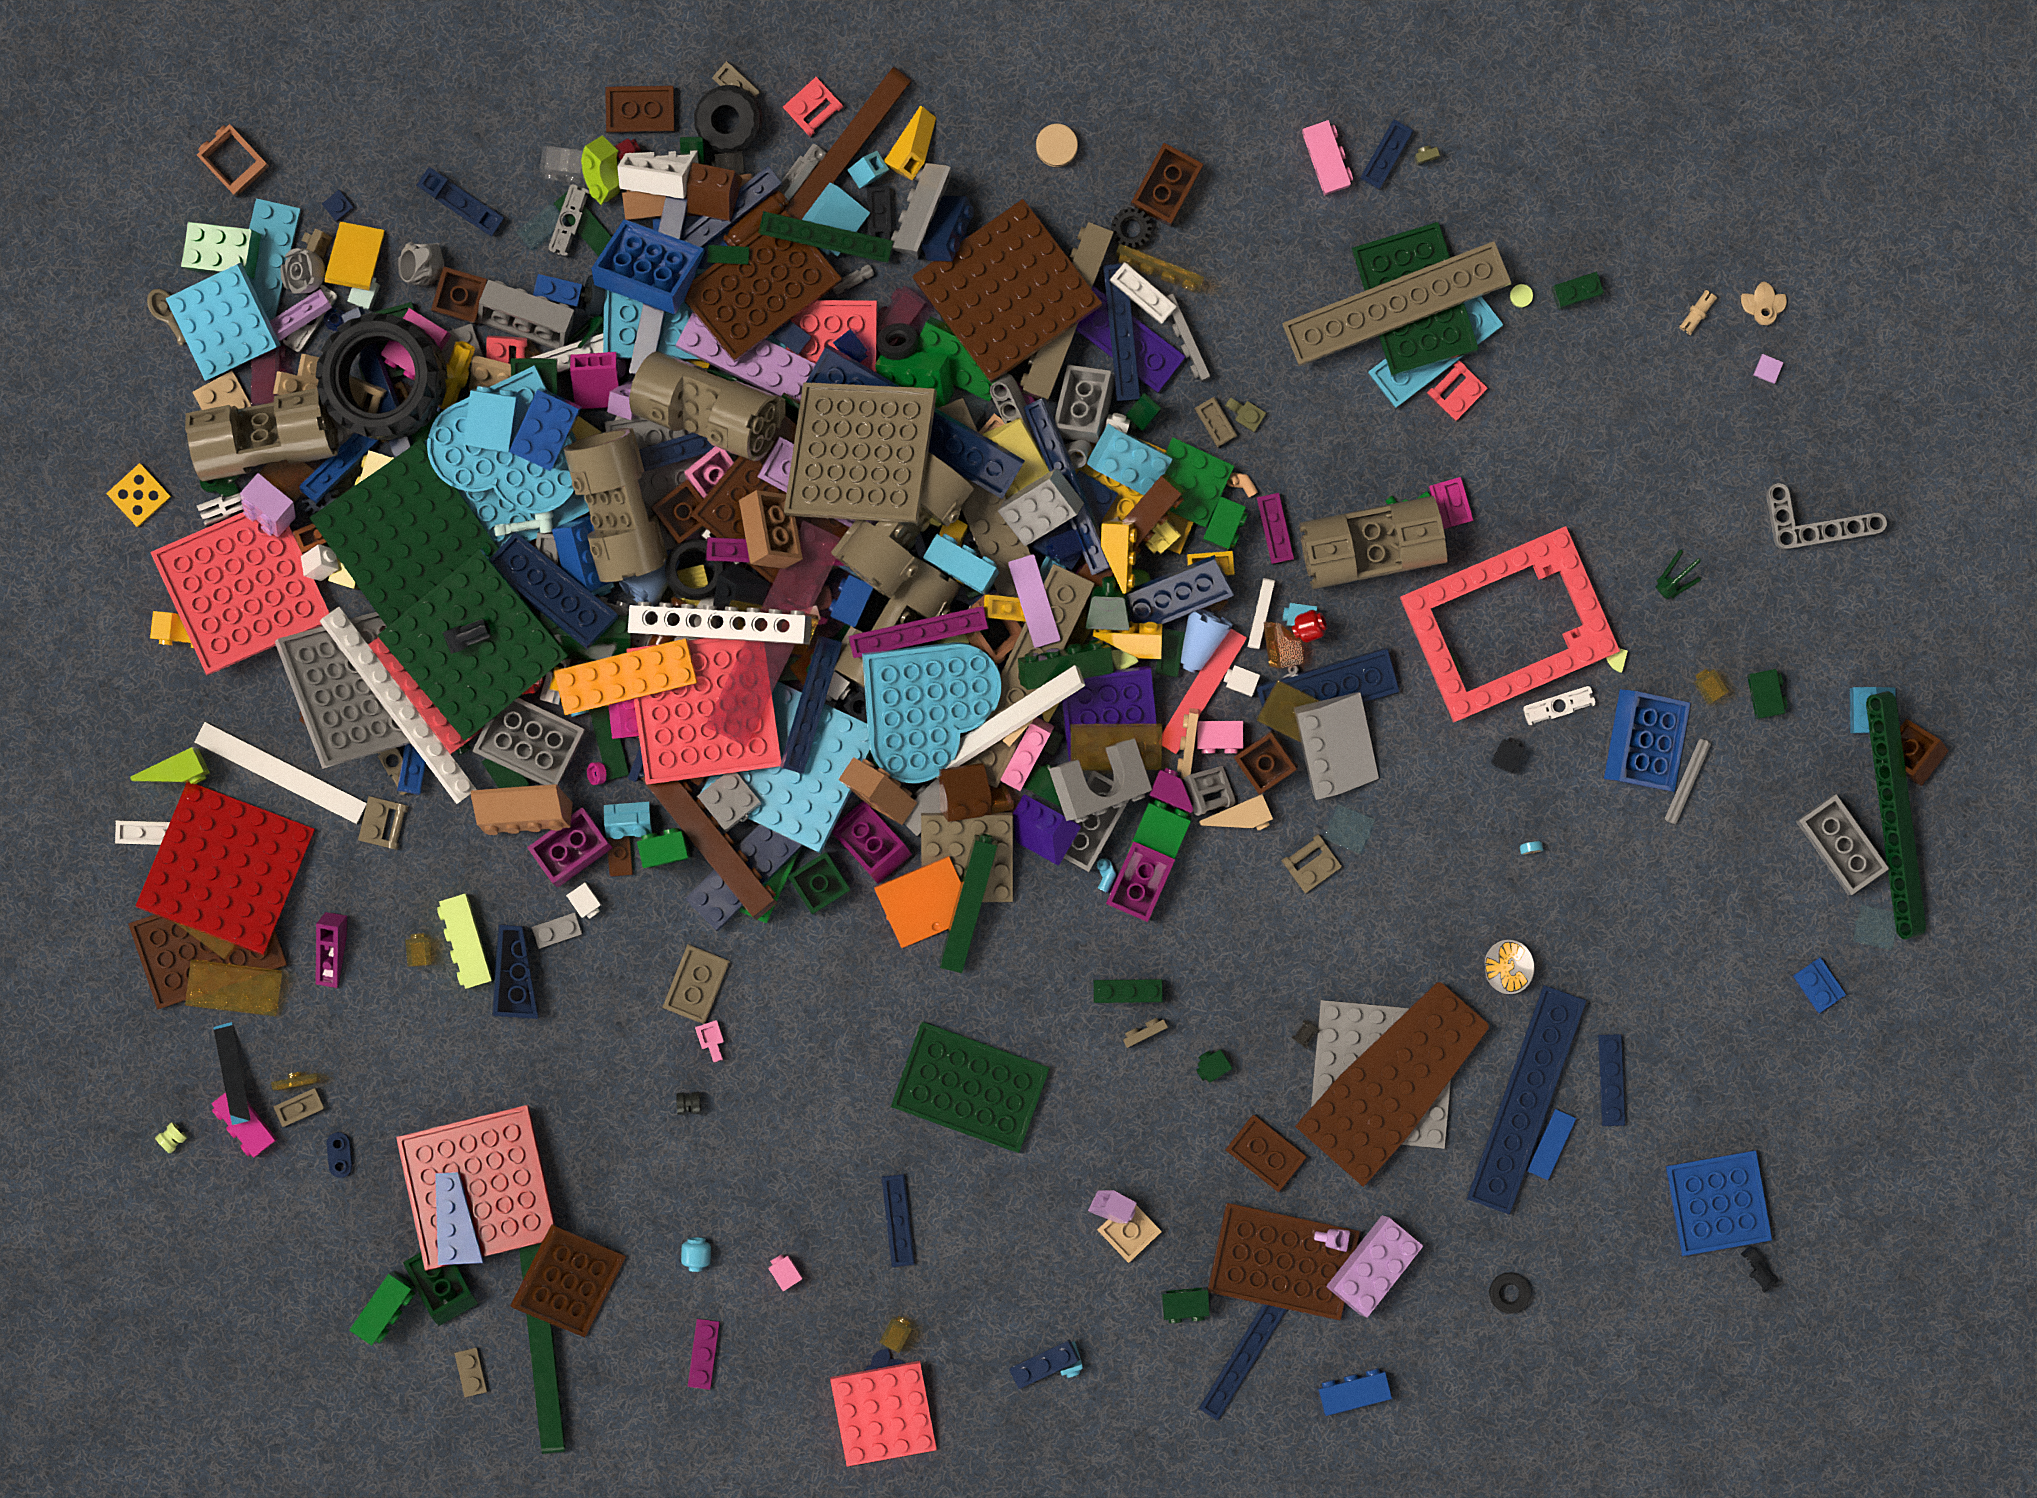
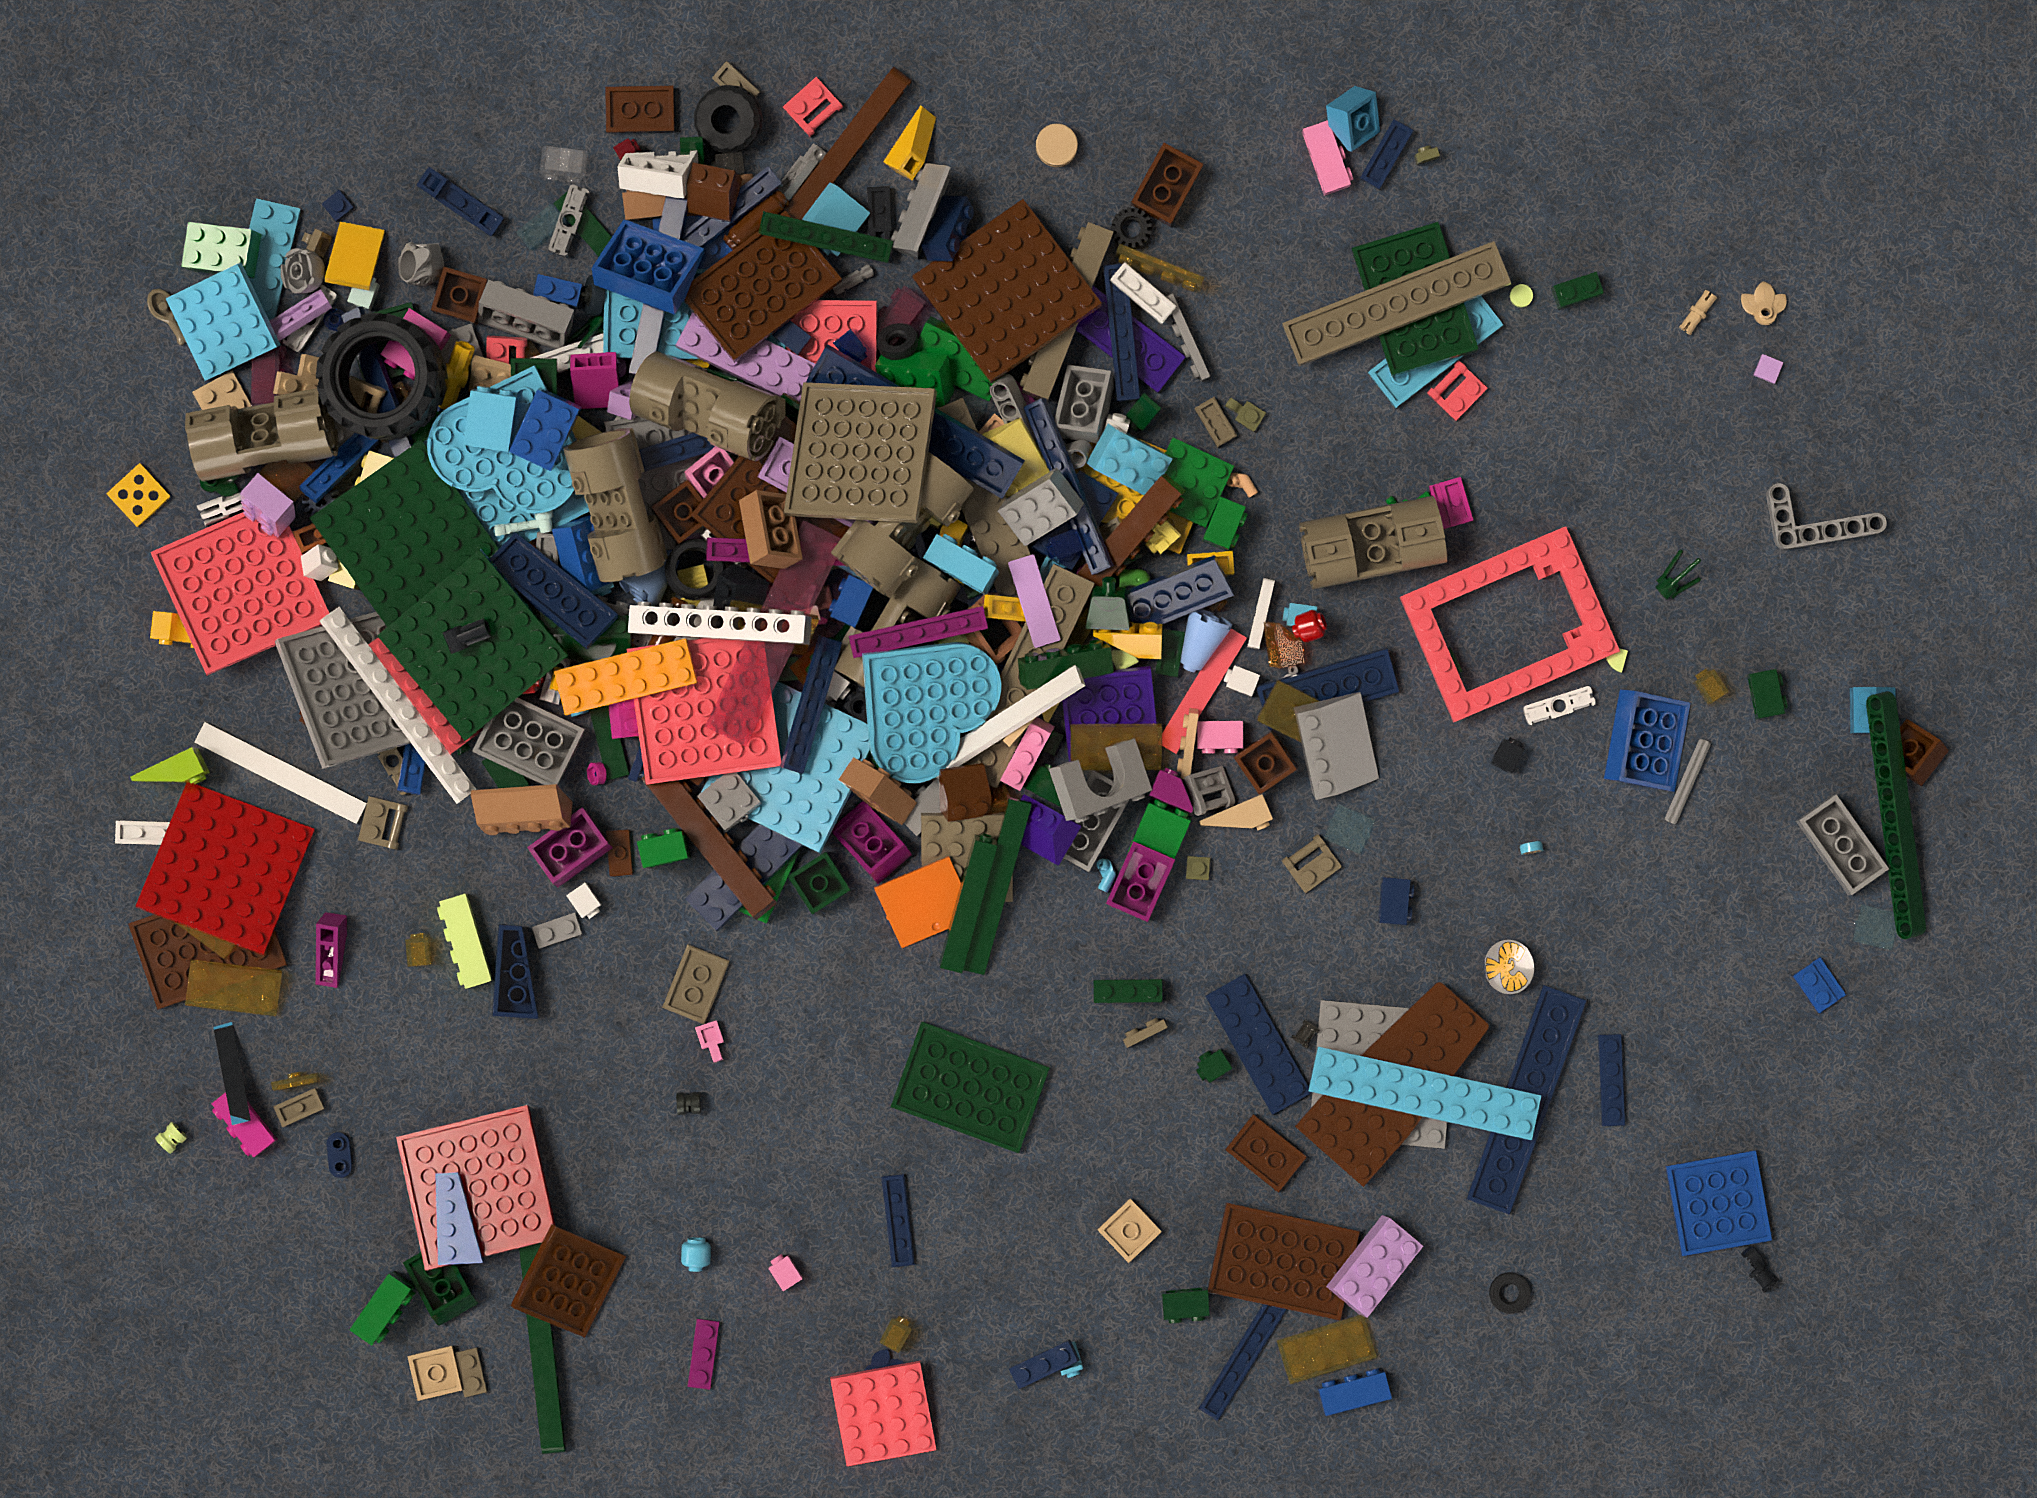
nougat window [197,124,270,197] -> none
lime brick [581,135,621,205] -> none
medium azure brick [604,802,652,839] -> none
dark green sticker [707,245,749,264] -> none
medium azure brick [848,151,889,189] -> none
lavender slope [1088,1190,1137,1223] -> none
yellow slope [1101,521,1137,593] -> none
magenta plate [1256,493,1294,564] -> none
lavender piece [1314,1229,1350,1252] -> none
blue tile [1527,1109,1576,1180] -> none
none -> tan plate [407,1345,463,1401]
none -> dark green tile [963,797,1032,975]
none -> olive plate [1186,856,1210,880]
none -> dark blue plate [1205,974,1312,1115]
none -> clear yellow plate [1276,1315,1377,1384]
none -> medium azure plate [1308,1047,1541,1140]
none -> dark azure slope [1326,86,1380,152]
none -> dark blue brick [1378,877,1414,925]

